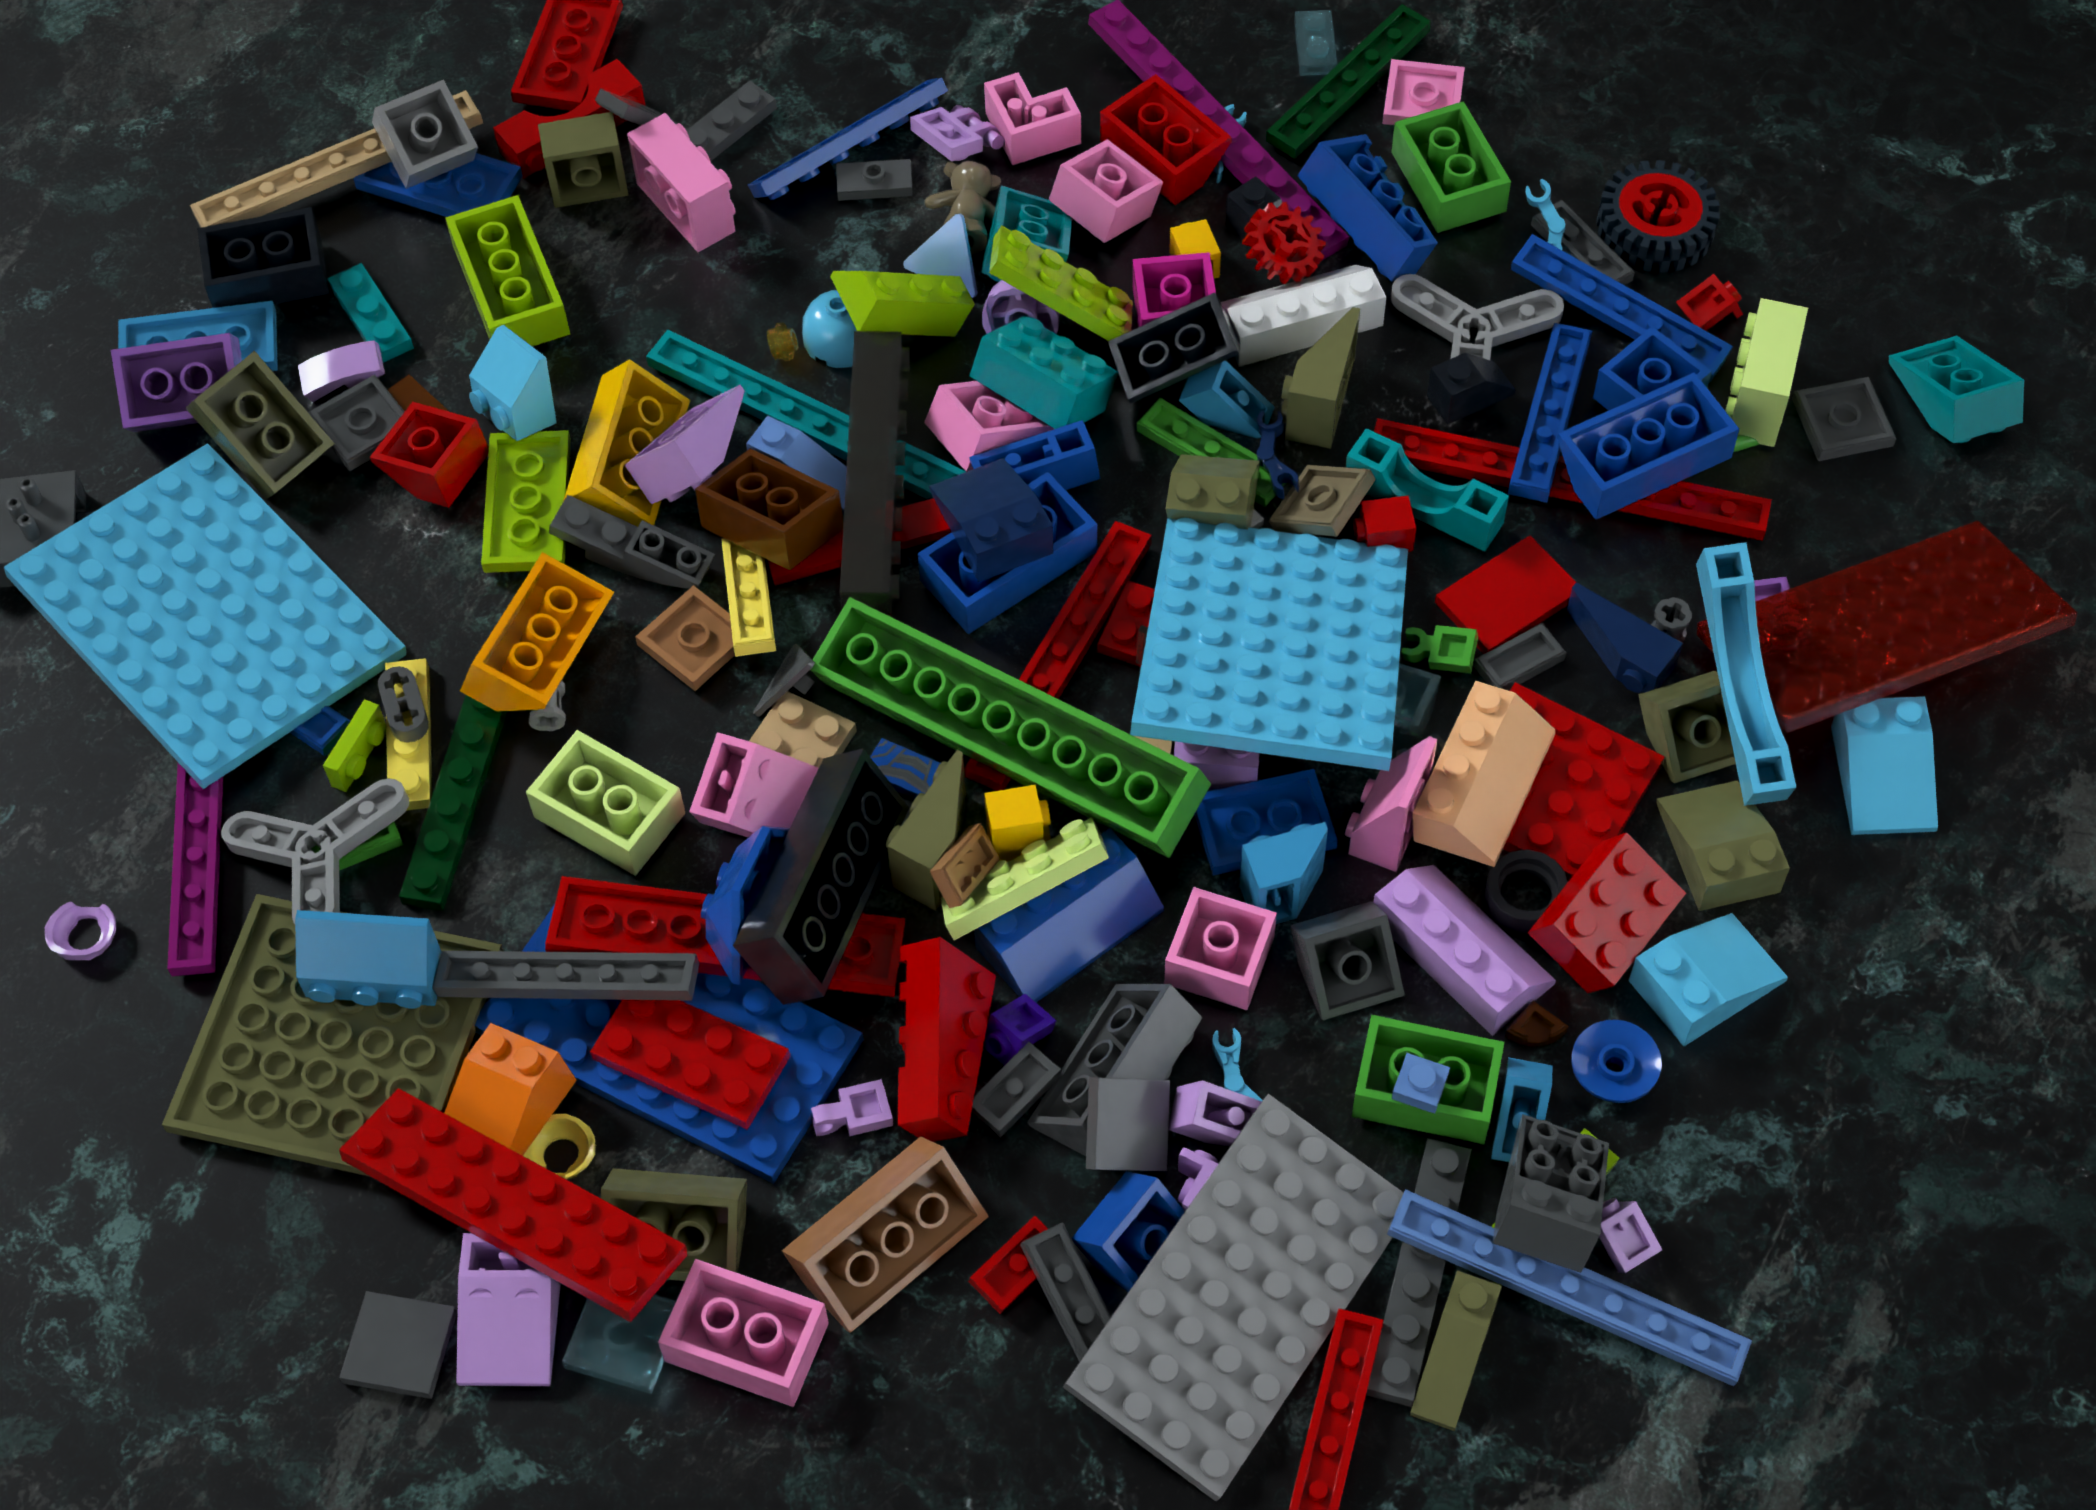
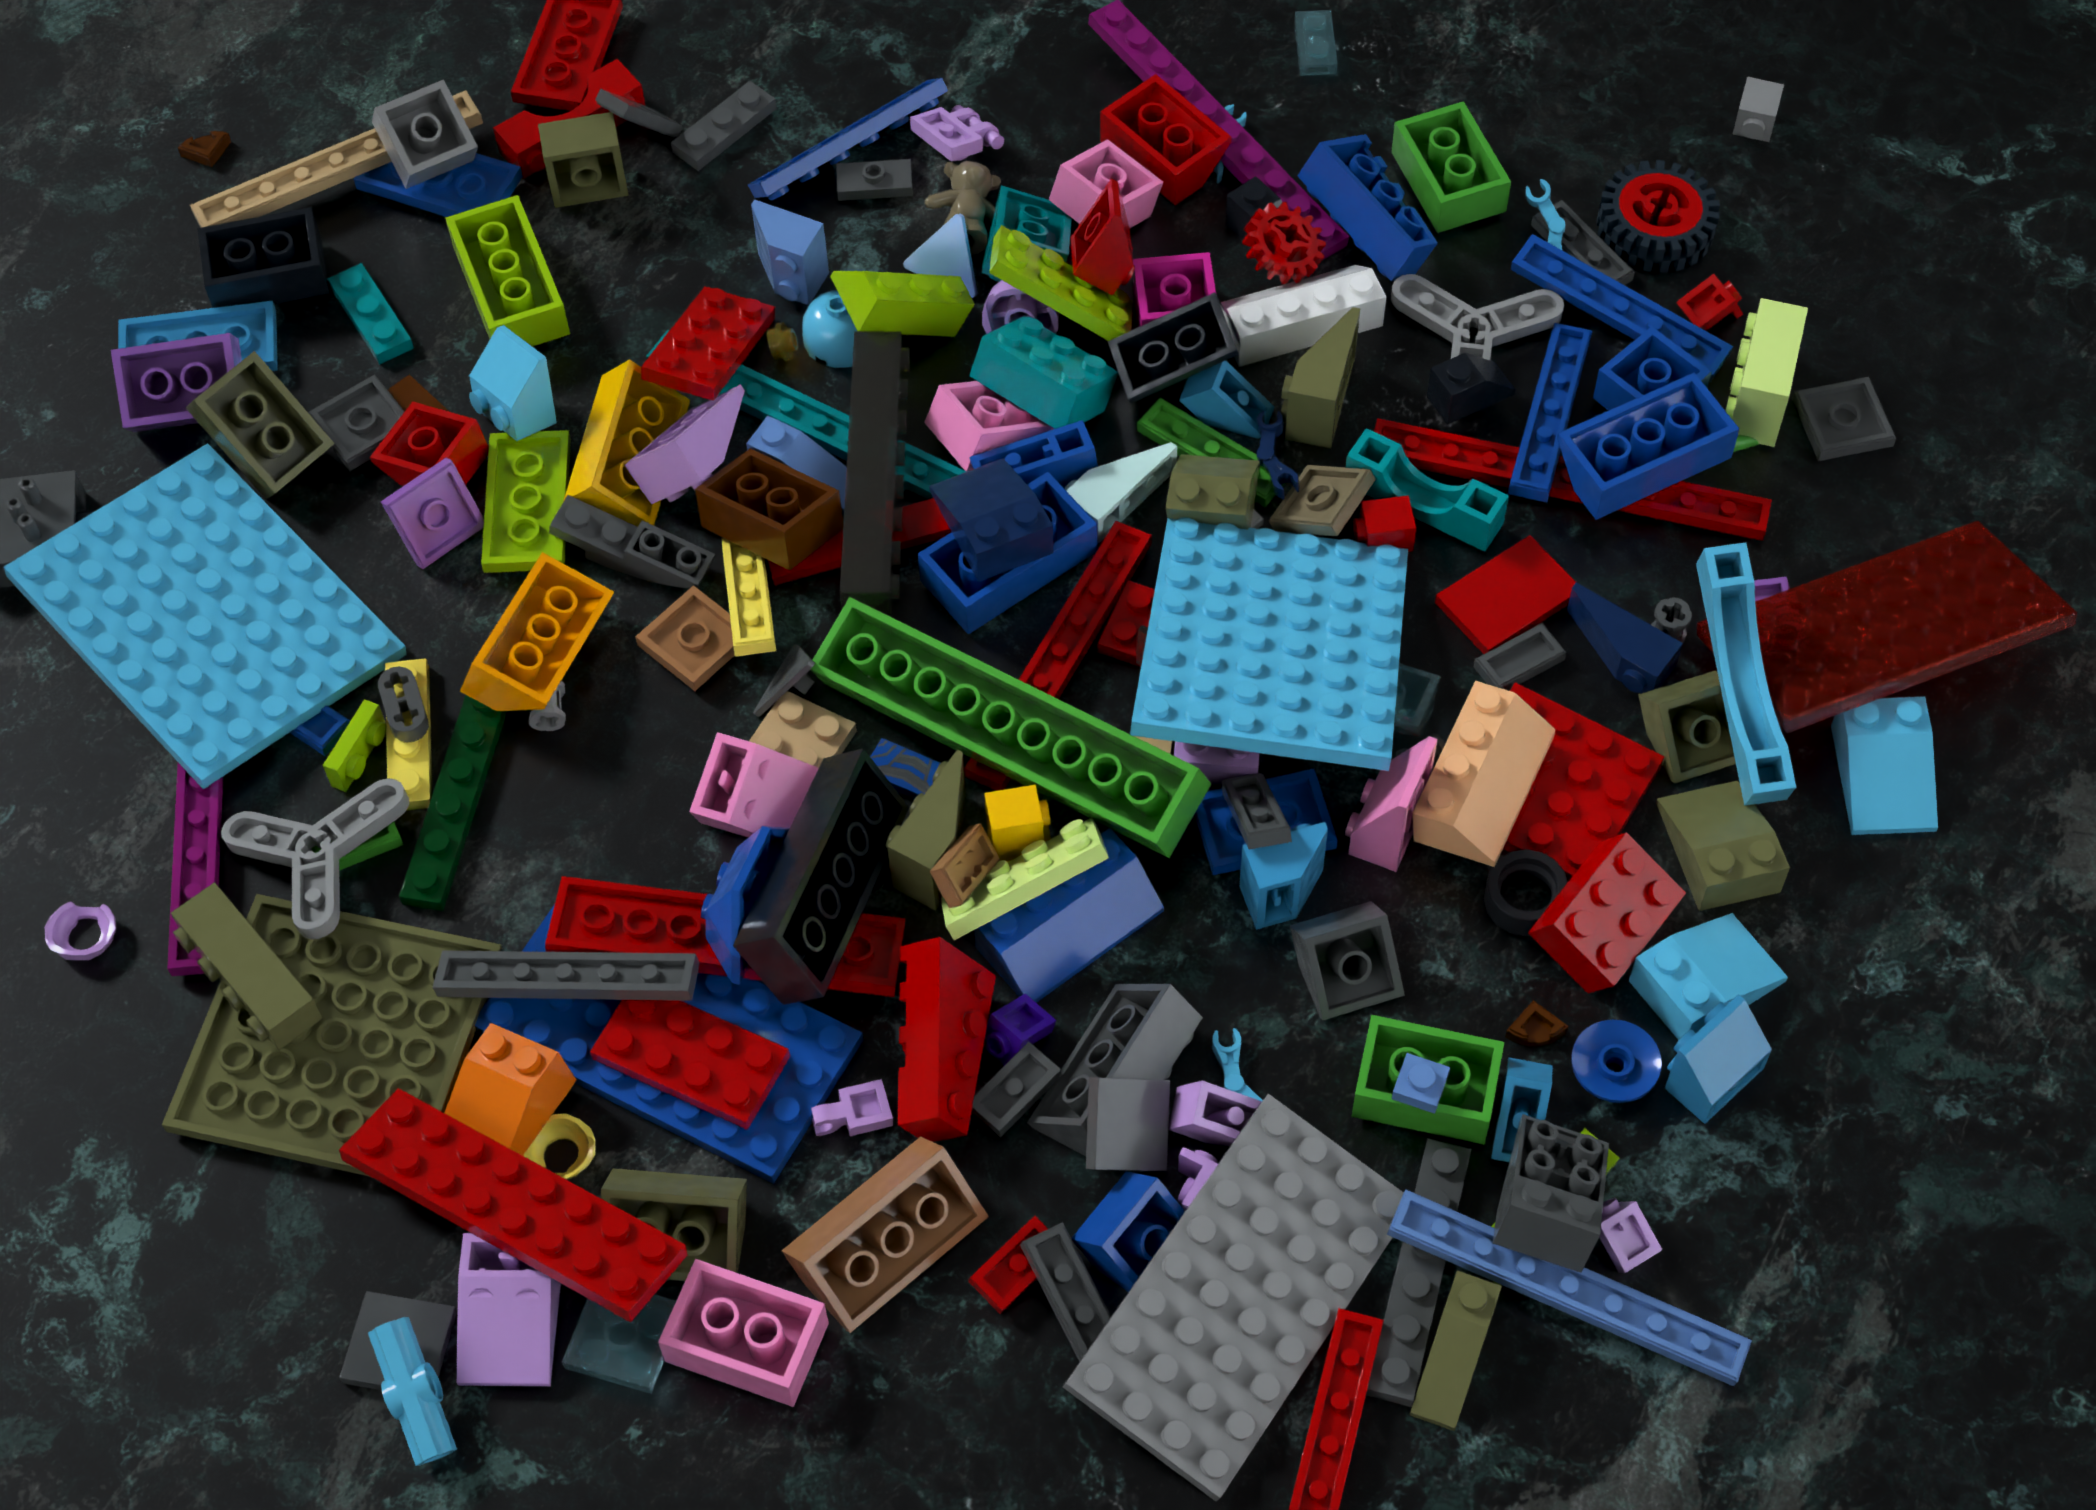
dark azure slope [295,910,442,1009] -> none
lavender slope [298,340,385,402] -> none
yellowish green brick [526,730,685,876] -> none
bright pink brick [627,113,736,253] -> none
bright pink brick [984,72,1081,165] -> none
bright pink brick [1164,887,1277,1010] -> none
yellow brick [1169,219,1221,279] -> none
dark green plate [1266,4,1431,159] -> none
lavender slope [1373,865,1556,1036] -> none
bright pink plate [1382,59,1465,125] -> none
bright green plate [1401,625,1478,674] -> none
teal slope [1889,336,2024,443] -> none
none -> olive brick [171,882,323,1050]
none -> reddish brown tile [178,131,231,167]
none -> medium azure piece [368,1317,457,1466]
none -> medium lavender tile [381,457,484,569]
none -> red plate [641,286,775,401]
none -> medium blue slope [751,199,829,305]
none -> light aqua slope [1064,442,1177,543]
none -> red slope [1071,178,1135,296]
none -> dark grey tile [1221,773,1292,849]
none -> dark azure slope [1665,994,1772,1124]
none -> light grey brick [1733,77,1784,142]

